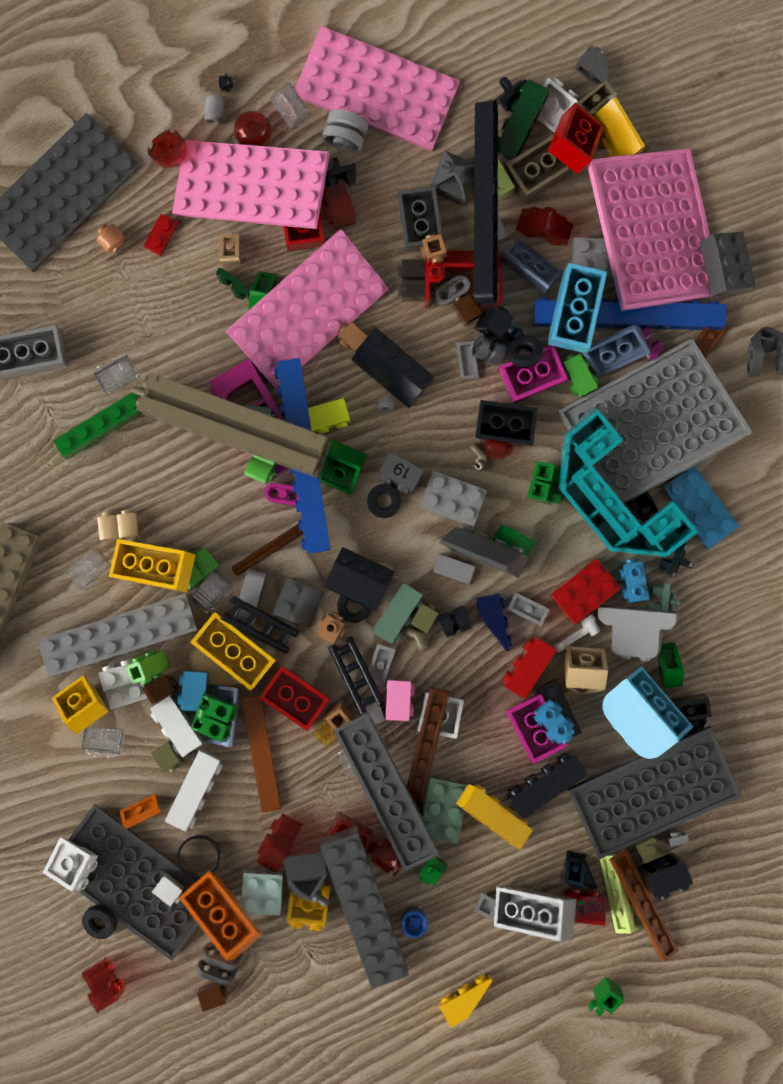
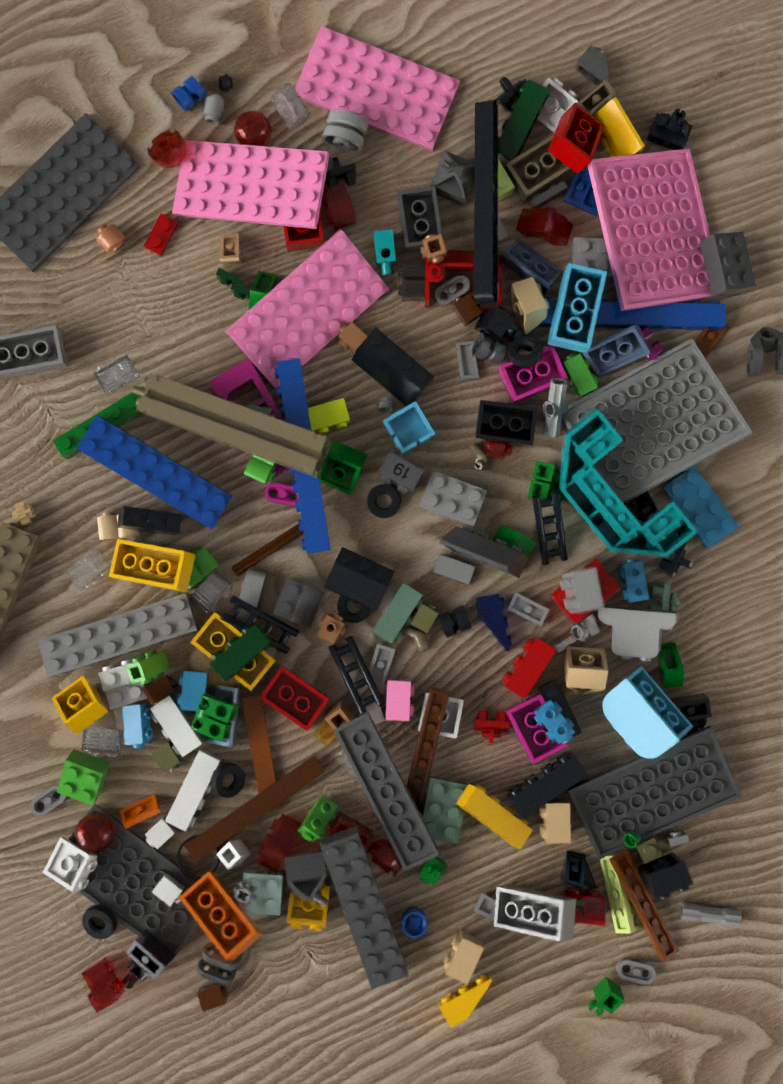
none -> tan gear [11,501,35,526]
none -> light grey plate [30,785,67,816]
none -> bright green brick [57,749,110,806]
none -> clear red cylinder [75,813,115,853]
none -> blue brick [76,415,232,529]
none -> black brick [117,506,182,536]
none -> brick [122,704,153,749]
none -> black brick [122,929,176,989]
none -> white brick [144,816,178,849]
none -> blue wheel [171,75,207,112]
none -> reddish brown tile [184,756,325,862]
none -> dark green brick [209,624,273,682]
none -> black tyre [211,762,245,798]
none -> white brick [216,839,251,869]
none -> light grey gear [232,880,257,906]
none -> bright green brick [297,795,338,842]
none -> teal torso [373,229,396,275]
none -> medium azure piece [383,401,435,456]
none -> tan brick [443,930,484,985]
none -> red hips [474,711,510,743]
none -> tan slope [510,277,549,335]
none -> dark grey plate [529,181,567,212]
none -> black bar [532,491,568,565]
none -> tan brick [539,799,571,844]
none -> light grey piece [542,378,568,438]
none -> light grey brick [560,567,604,613]
none -> blue wing [563,168,598,216]
none -> light grey plate [571,622,589,641]
none -> light grey plate [616,958,656,985]
none -> green hinge [623,831,641,848]
none -> black brick [646,109,692,150]
none -> light grey axle [679,902,742,927]

